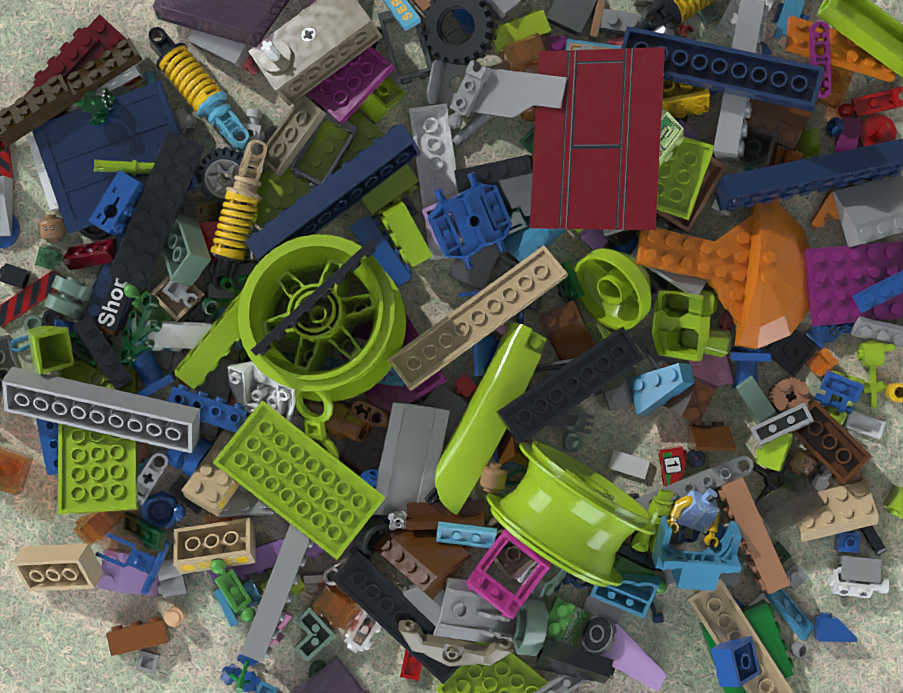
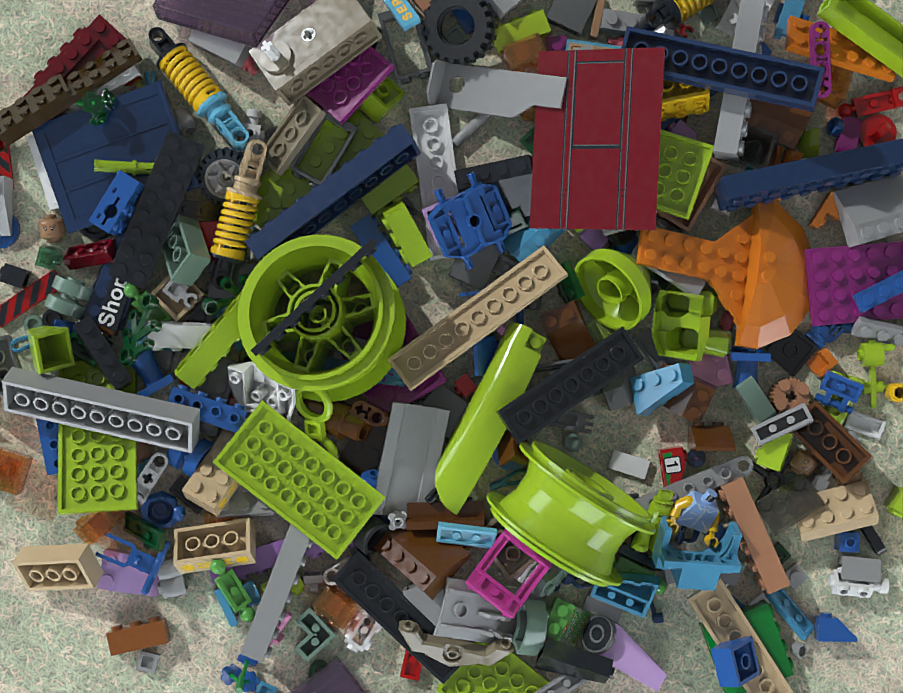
light nougat brick [164,604,187,627] -> none
light grey plate [447,60,492,129] -> none
medium nougat head [480,463,507,493] -> none
yellowish green slope [659,109,684,165] -> none

